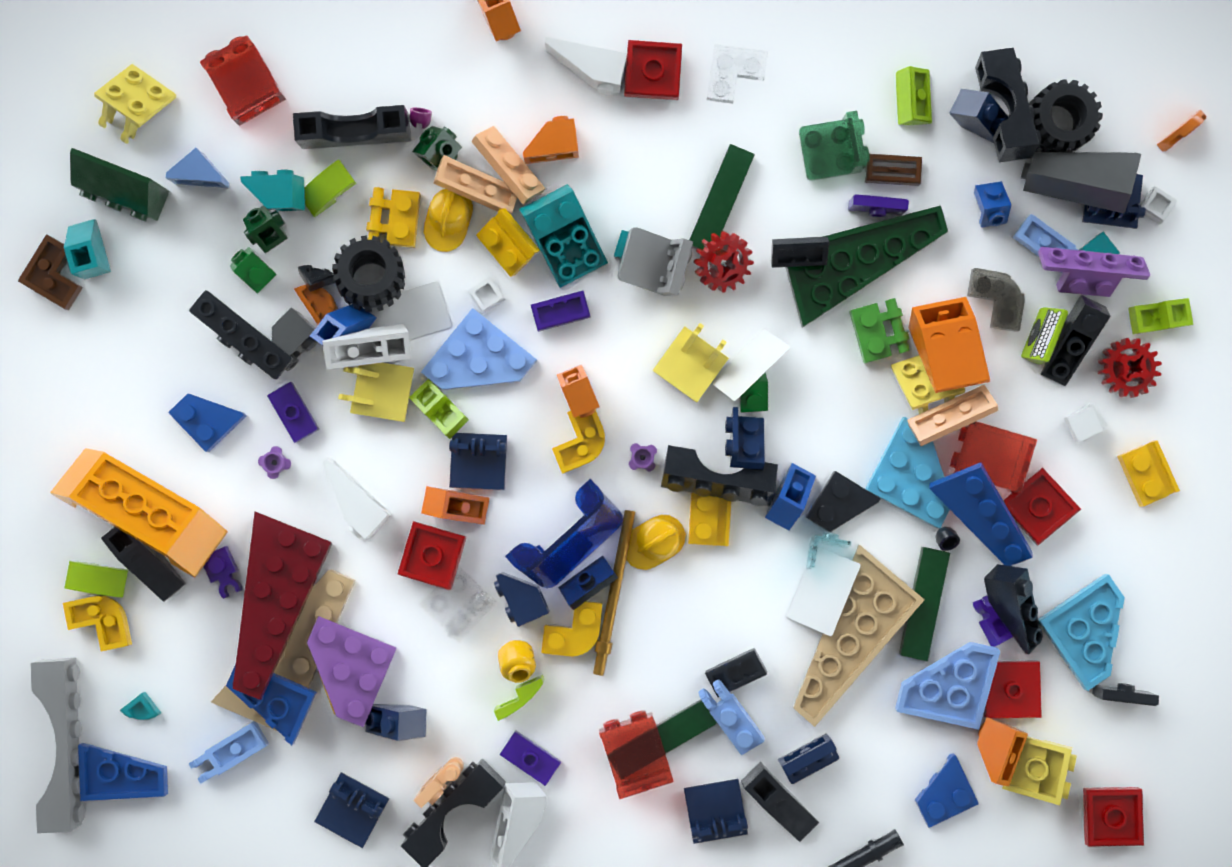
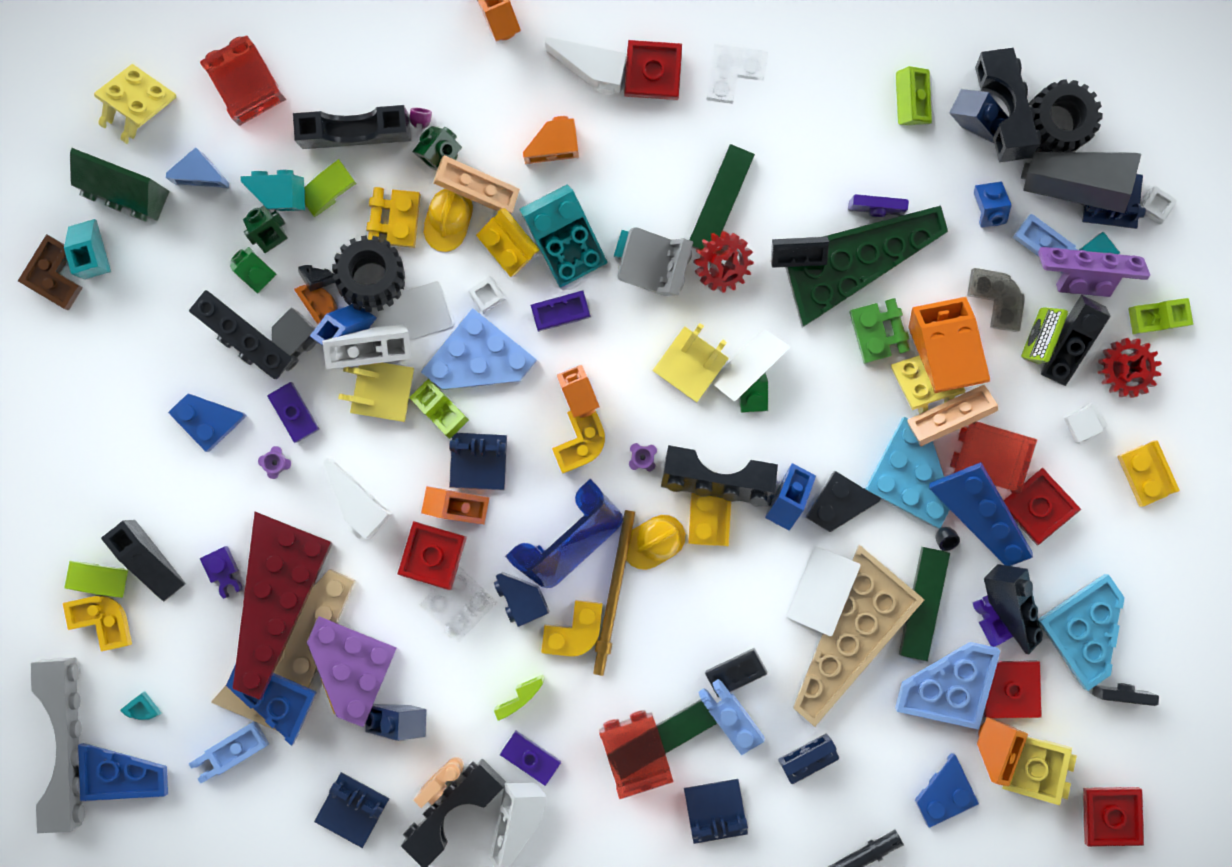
light orange slope [50,448,228,578] -> none
light nougat plate [471,126,546,205] -> none
yellow head [498,640,536,683] -> none
black plate [558,555,618,610] -> none
dark blue bracket [725,407,765,470] -> none
black slope [741,761,820,842] -> none
clear green bracket [798,110,870,181] -> none
clear light blue bracket [806,532,852,569] -> none
reddish brown tile [864,154,922,186] -> none
orange tile [1157,109,1207,152] -> none

